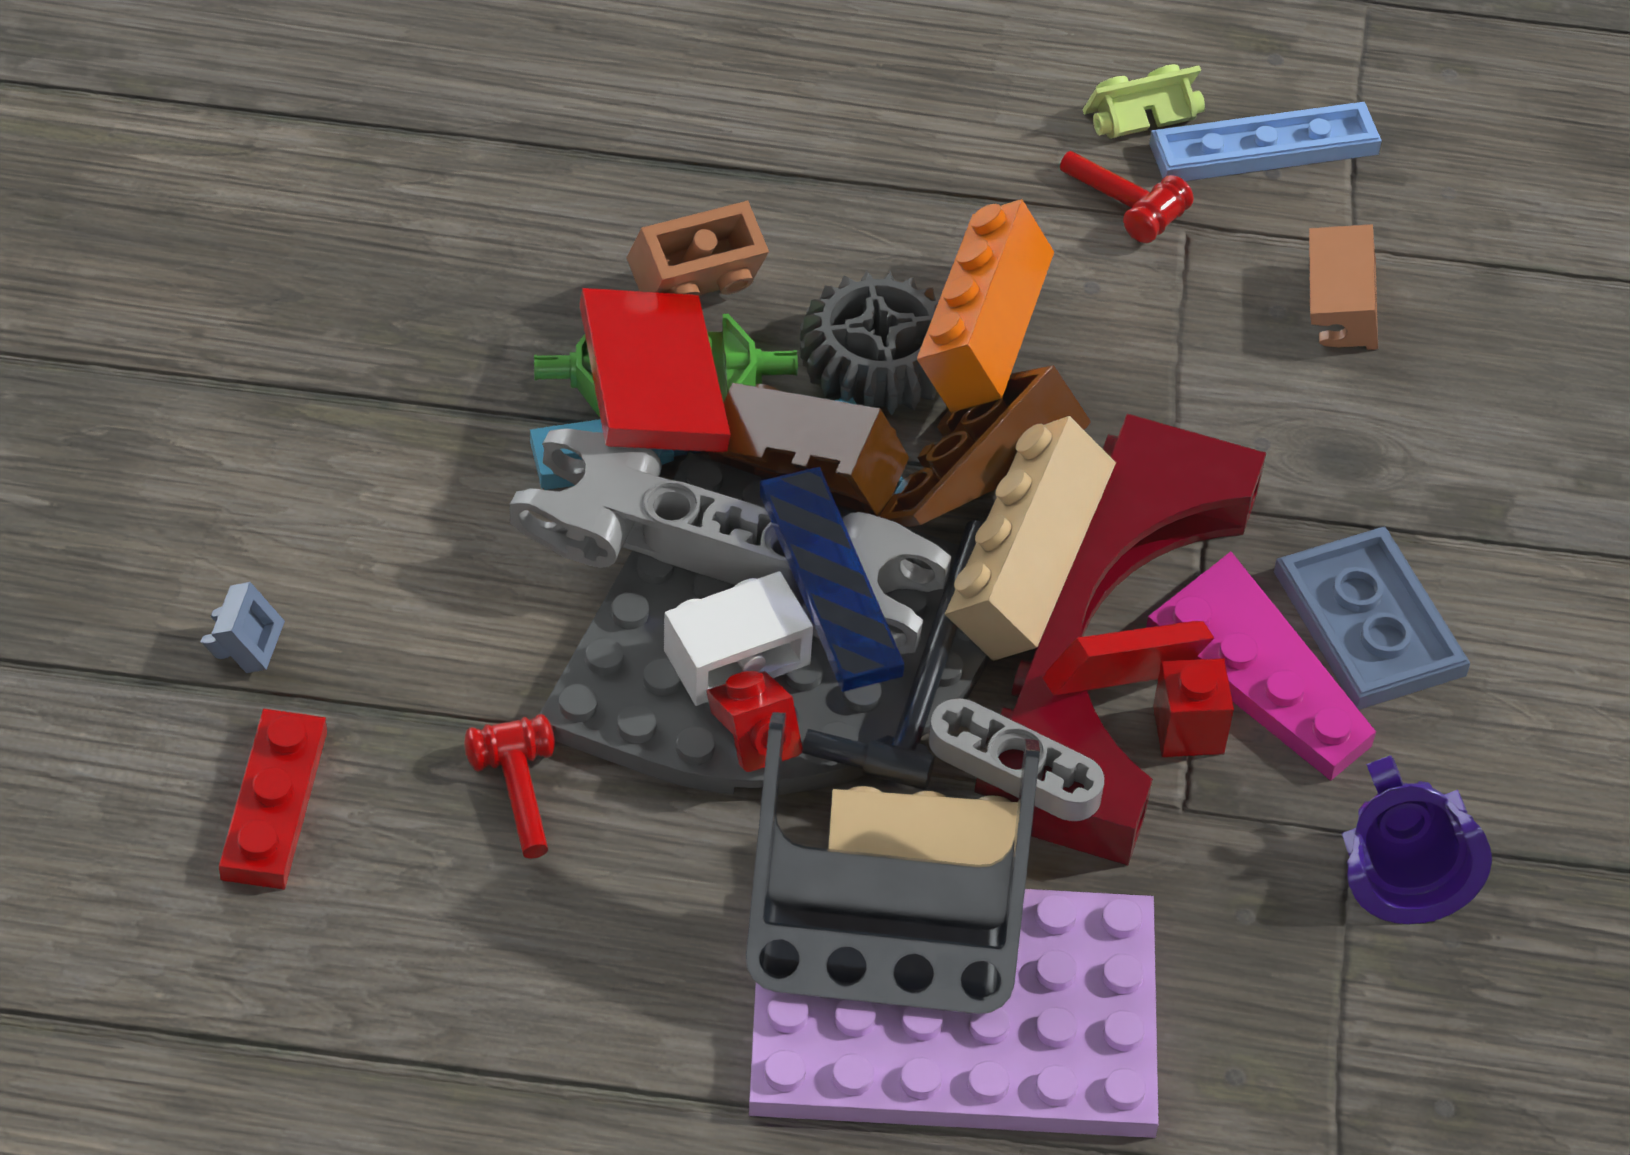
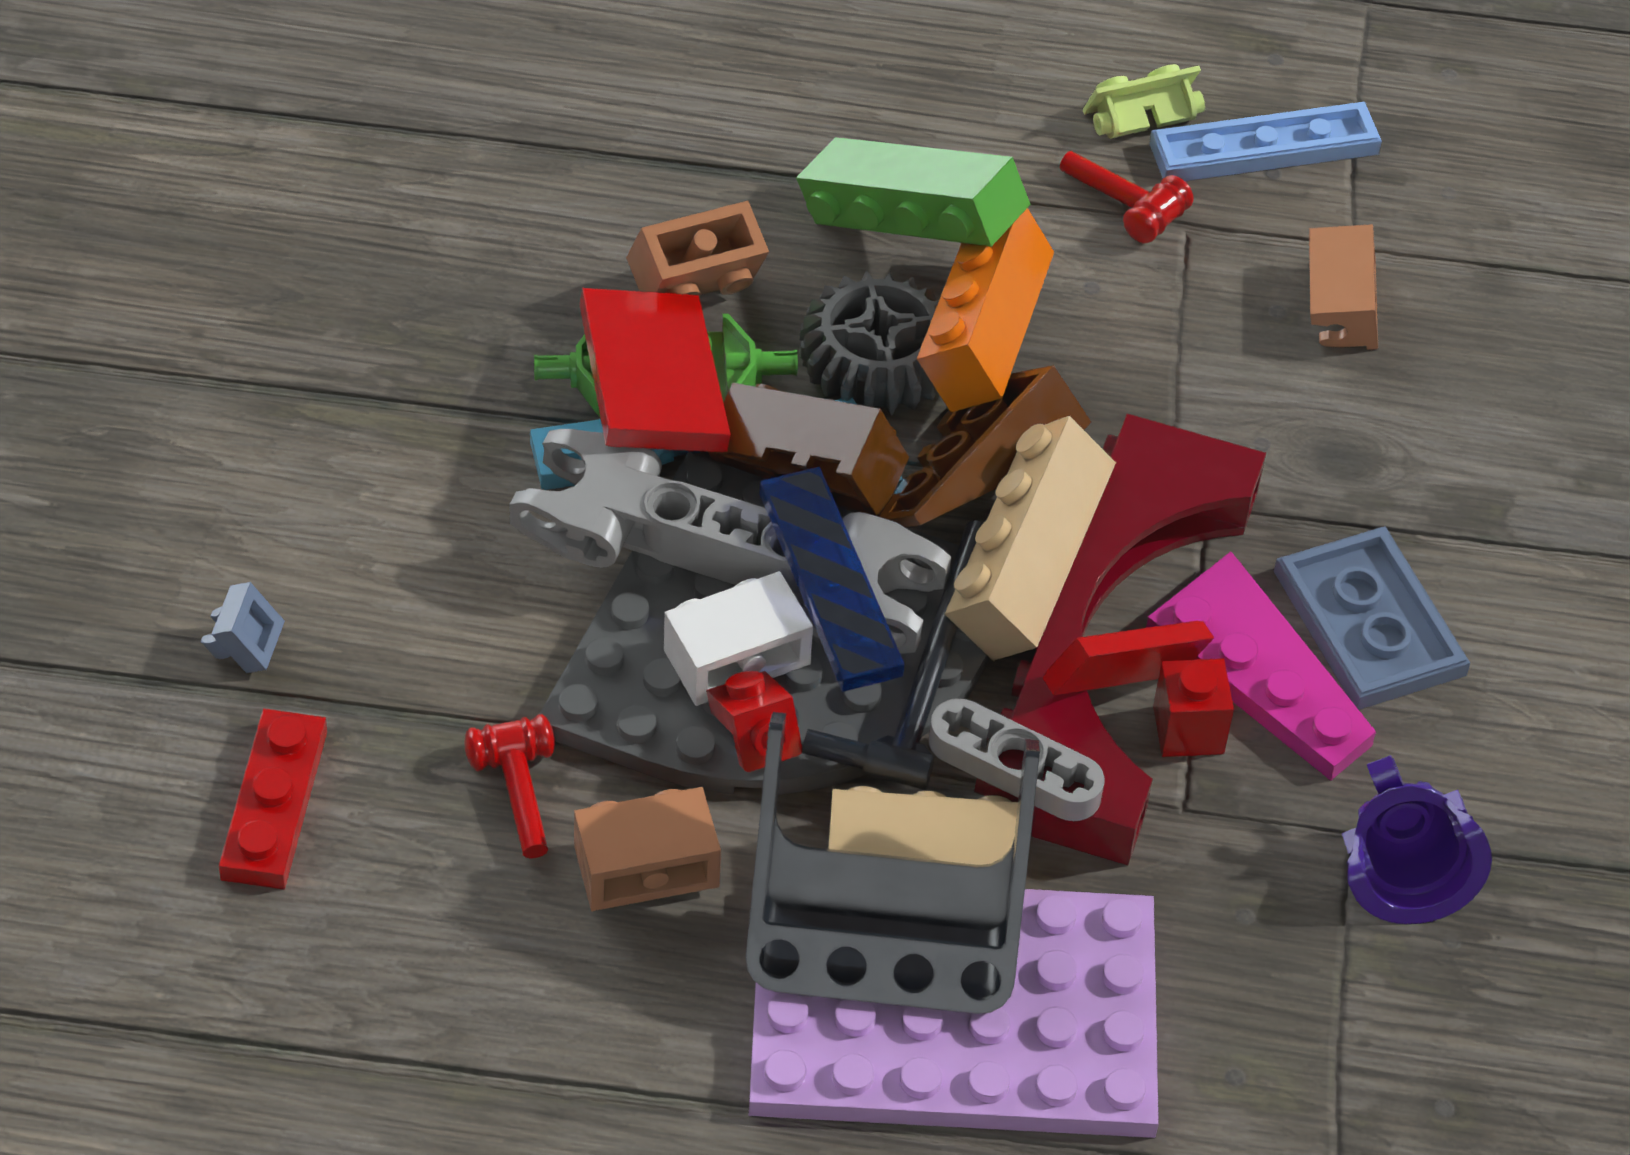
none -> nougat brick [574,787,721,911]
none -> bright green brick [796,137,1031,247]

